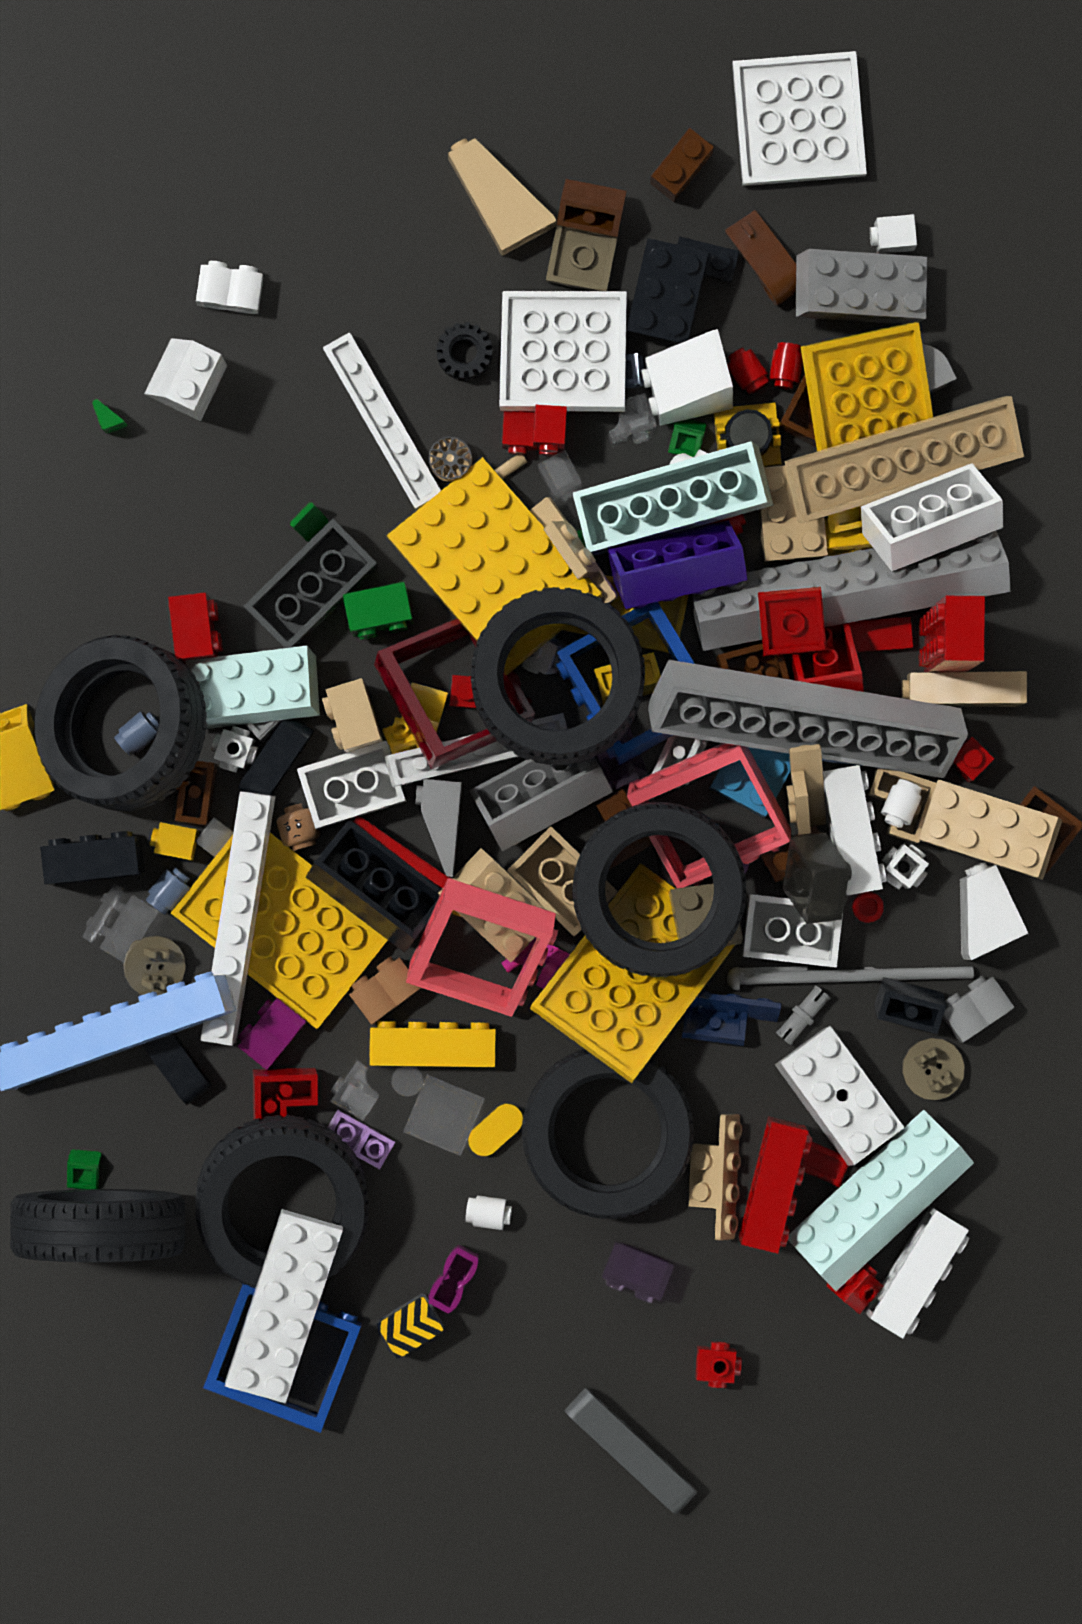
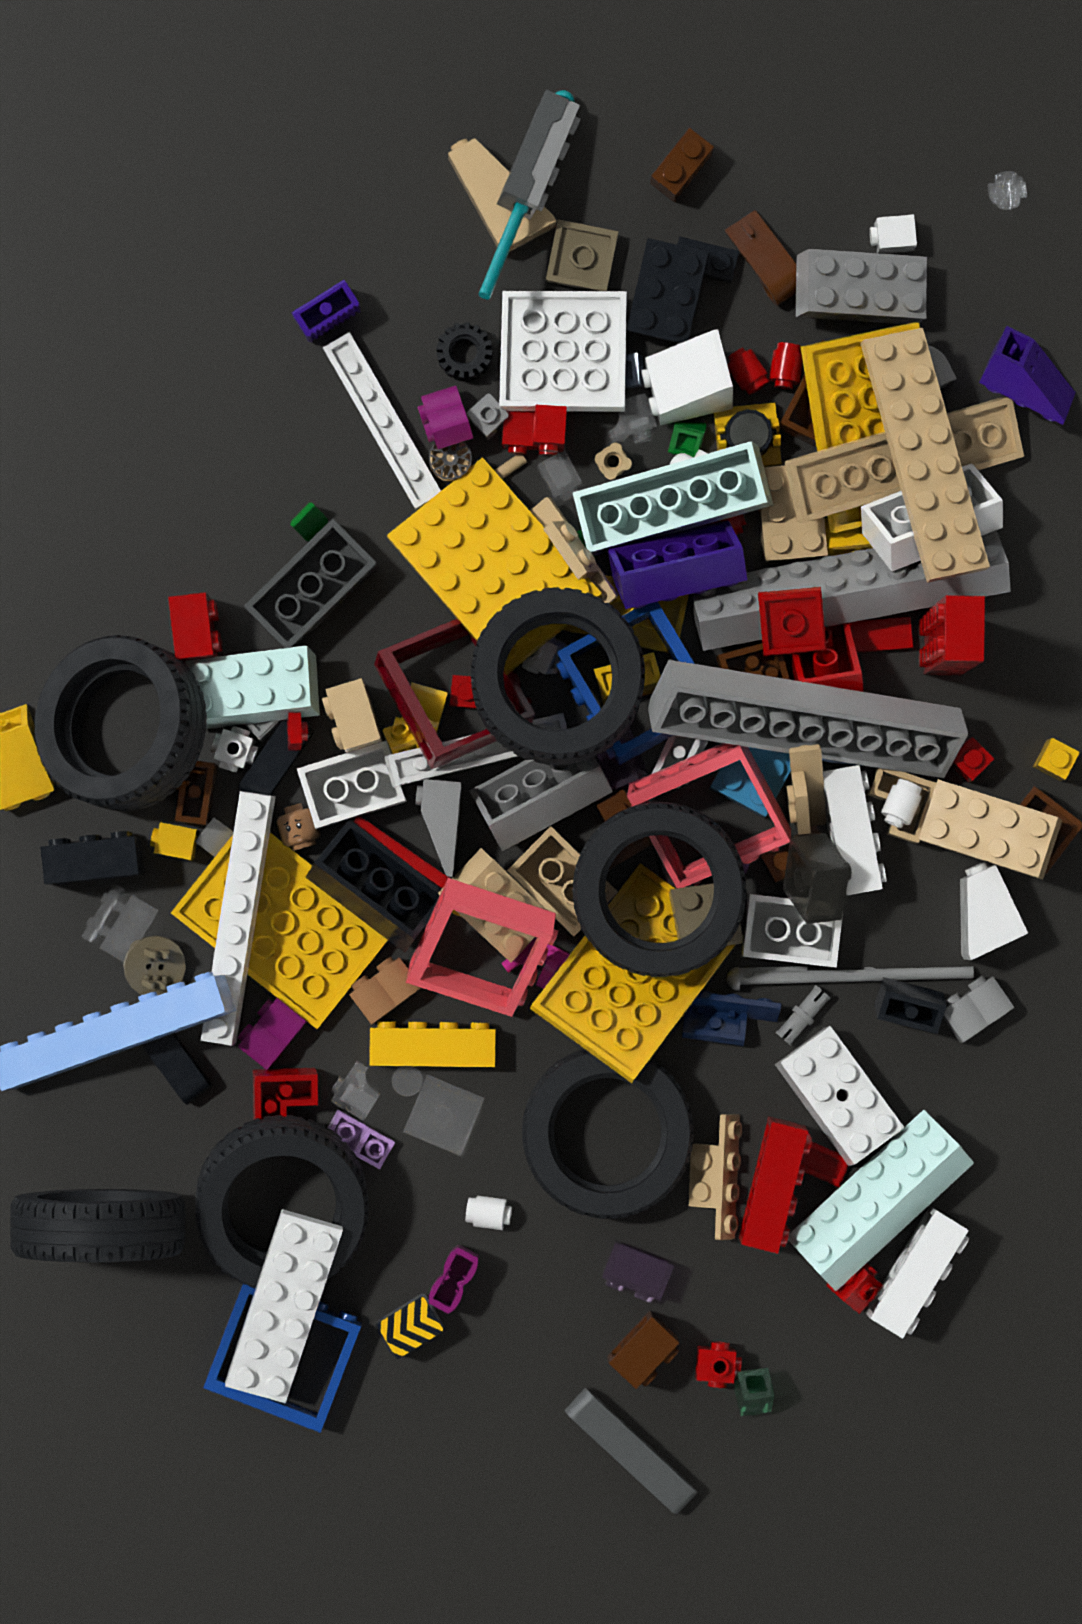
green slope [67,1149,101,1189] -> none
green slope [92,399,128,434] -> none
sand blue brick [114,711,160,756] -> none
white slope [144,338,227,421] -> none
sand blue brick [146,867,191,915] -> none
white brick [196,261,264,314] -> none
green brick [343,582,414,640] -> none
yellow tile [468,1103,523,1156] -> none
reddish brown brick [556,179,627,237] -> none
white plate [732,51,867,186] -> none
red tile [852,892,884,923] -> none
white brick [882,844,929,890] -> none
tan slope [901,671,1027,707] -> none
dark tan plate [902,1038,965,1100] -> none
none -> red plate [287,713,308,750]
none -> dark purple brick [291,280,361,343]
none -> magenta brick [417,385,473,449]
none -> light grey bracket [466,393,509,440]
none -> piece [478,89,581,300]
none -> tan brick [595,443,632,480]
none -> reddish brown brick [607,1311,679,1389]
none -> clear green brick [734,1368,775,1416]
none -> tan plate [861,328,990,583]
none -> dark purple slope [979,326,1076,425]
none -> clear gear [988,171,1027,210]
none -> yellow brick [1033,738,1080,781]

